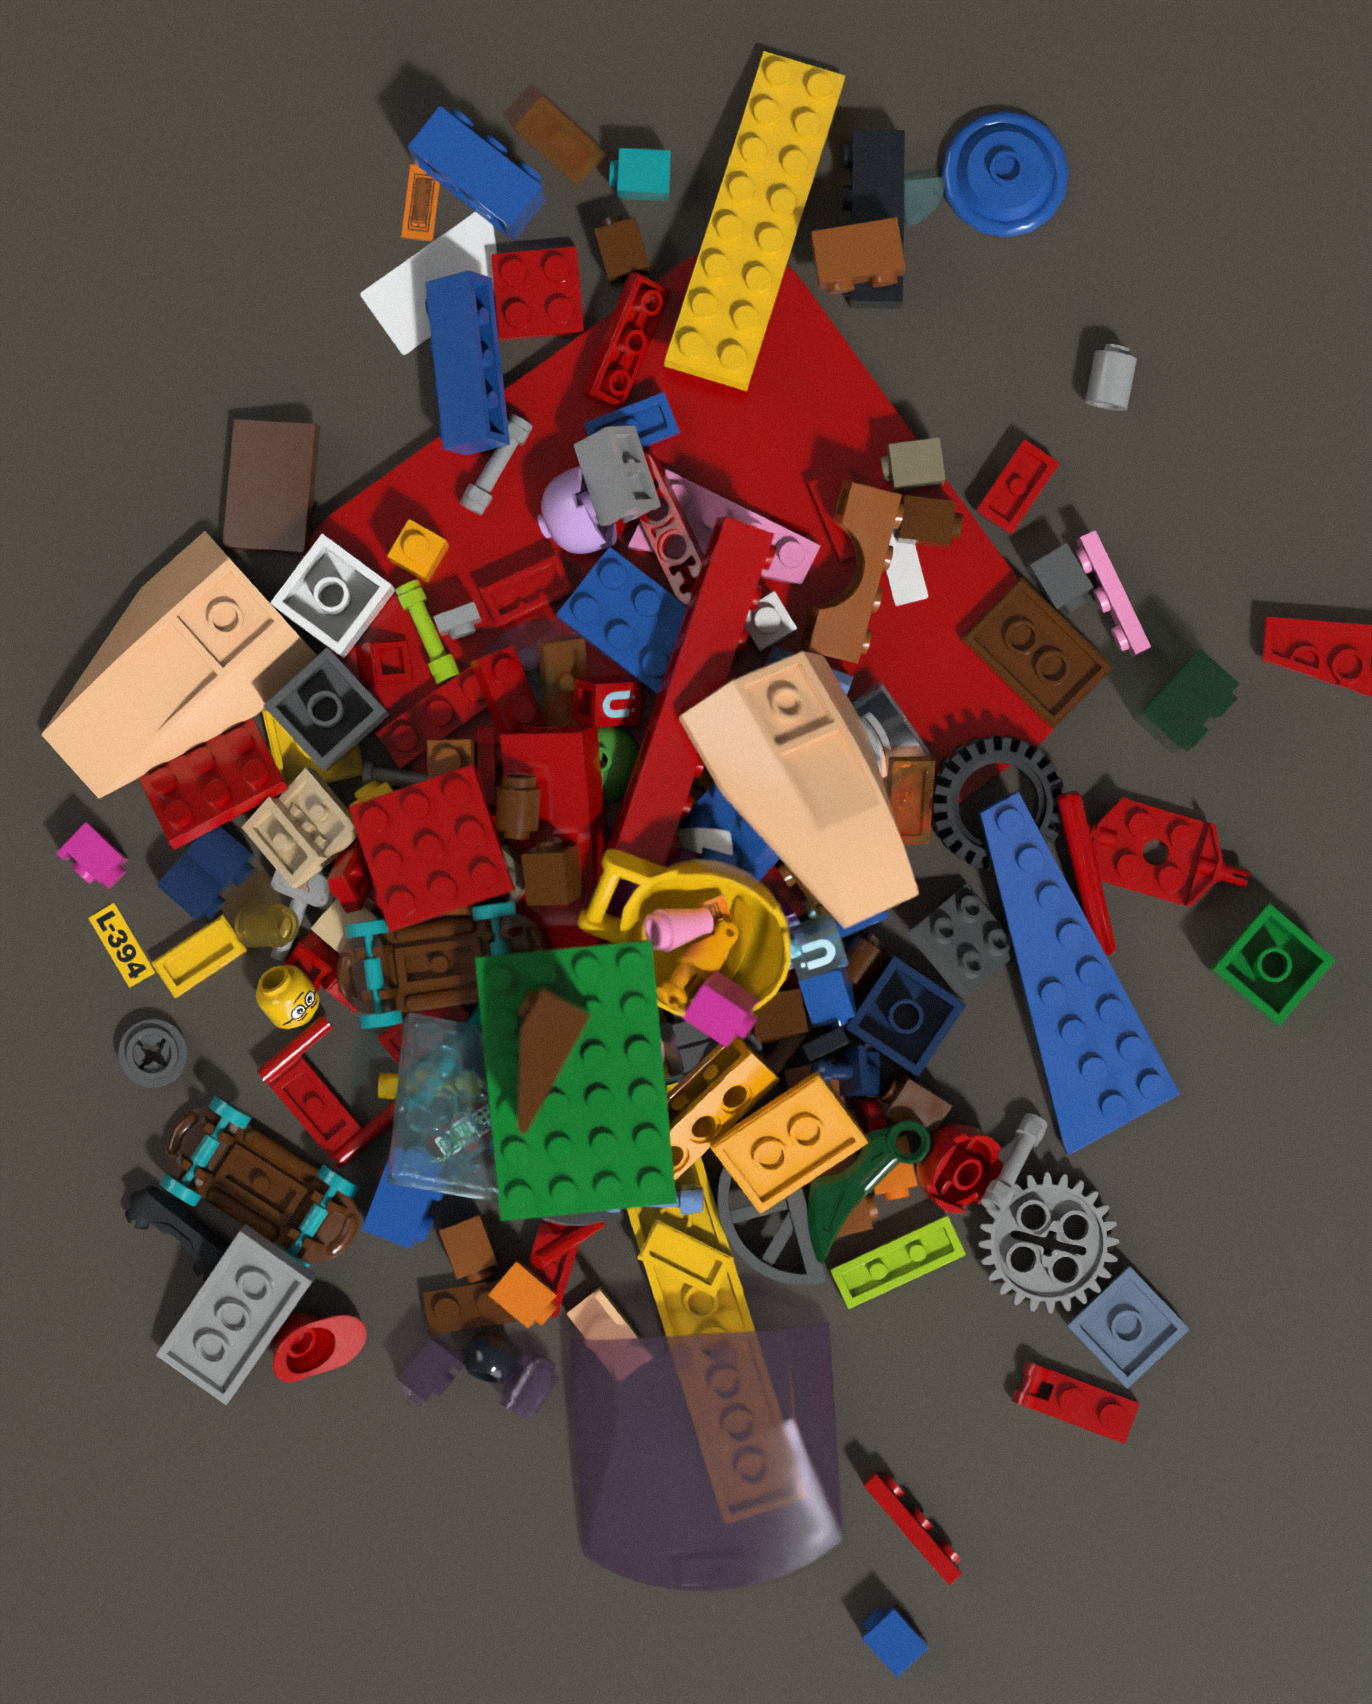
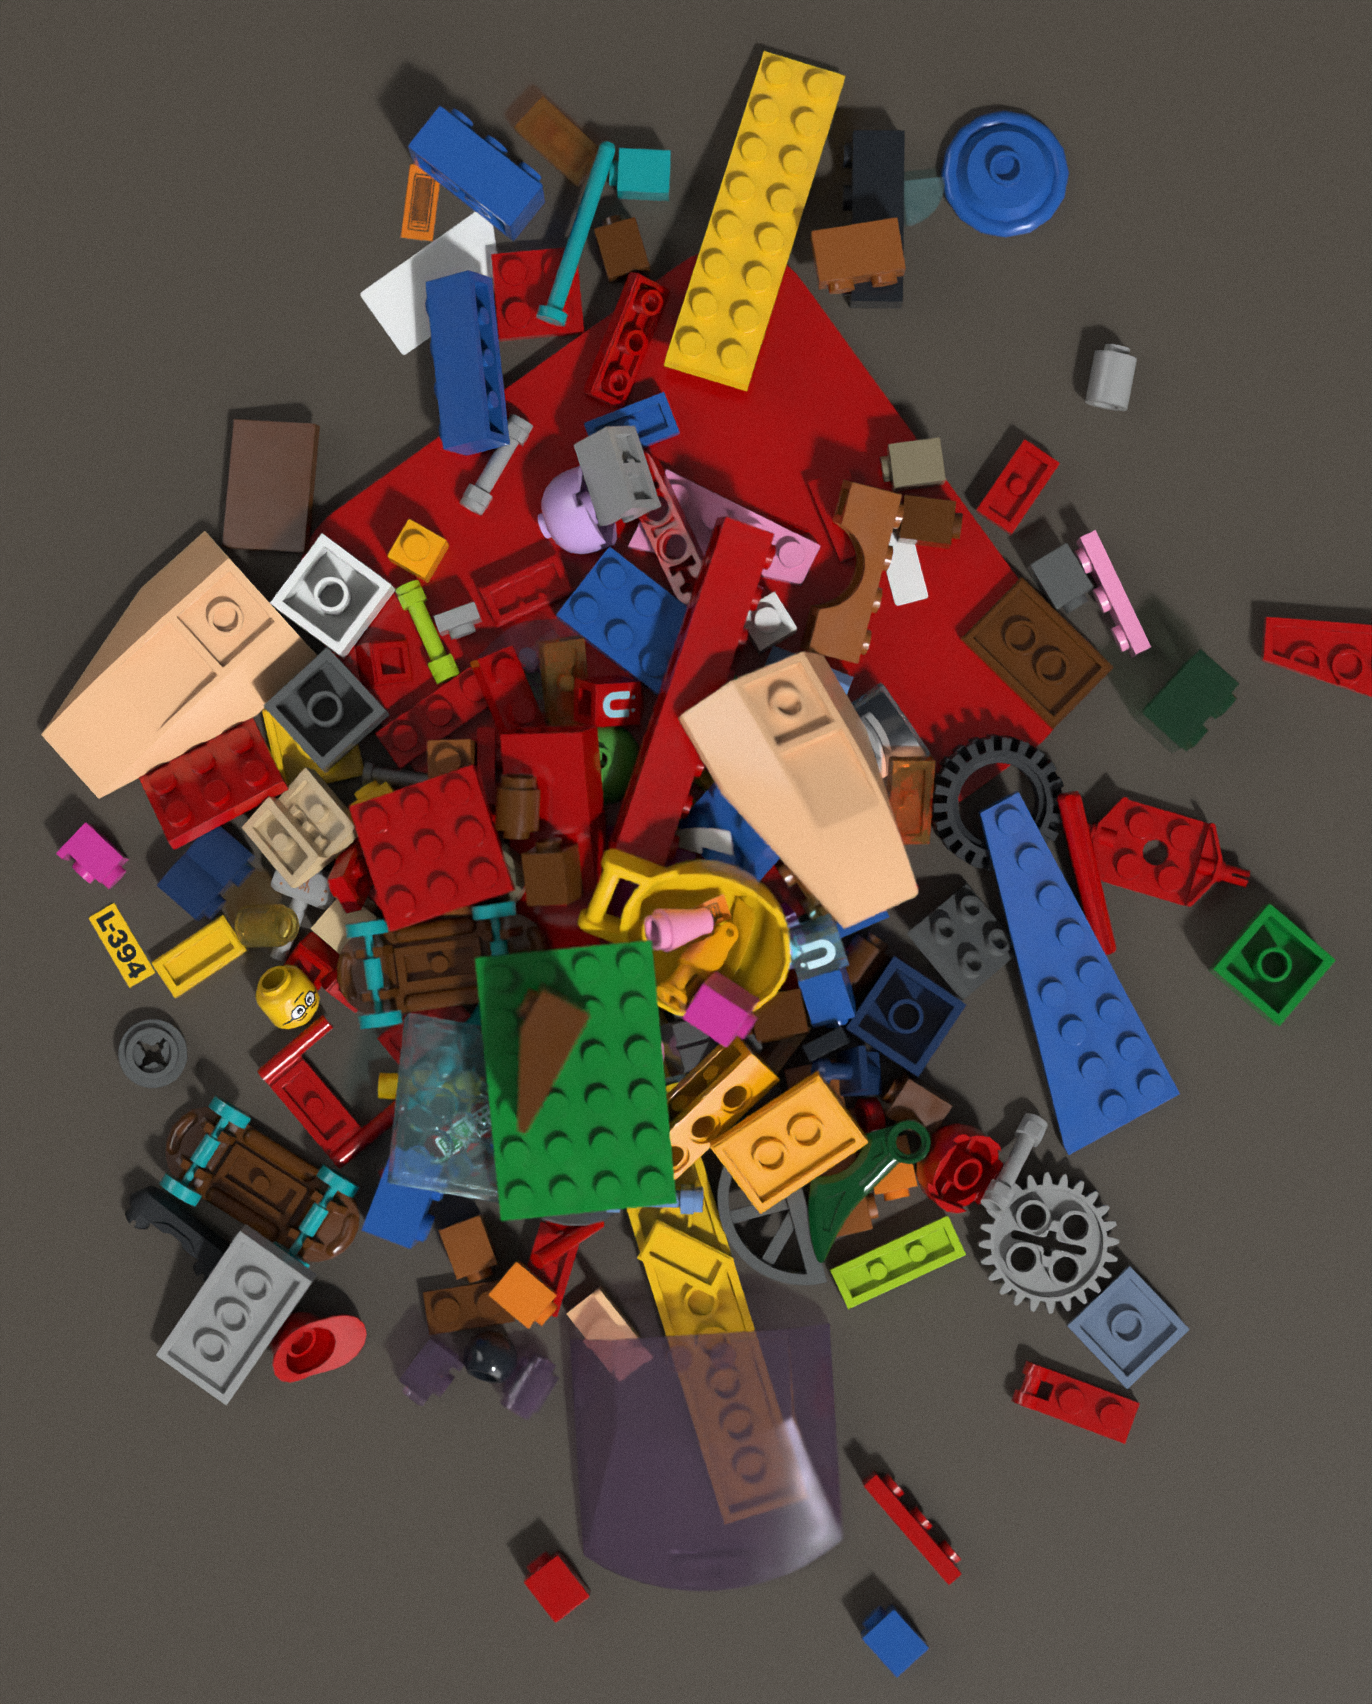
none -> red brick [523,1550,591,1624]
none -> teal bar [536,141,616,326]

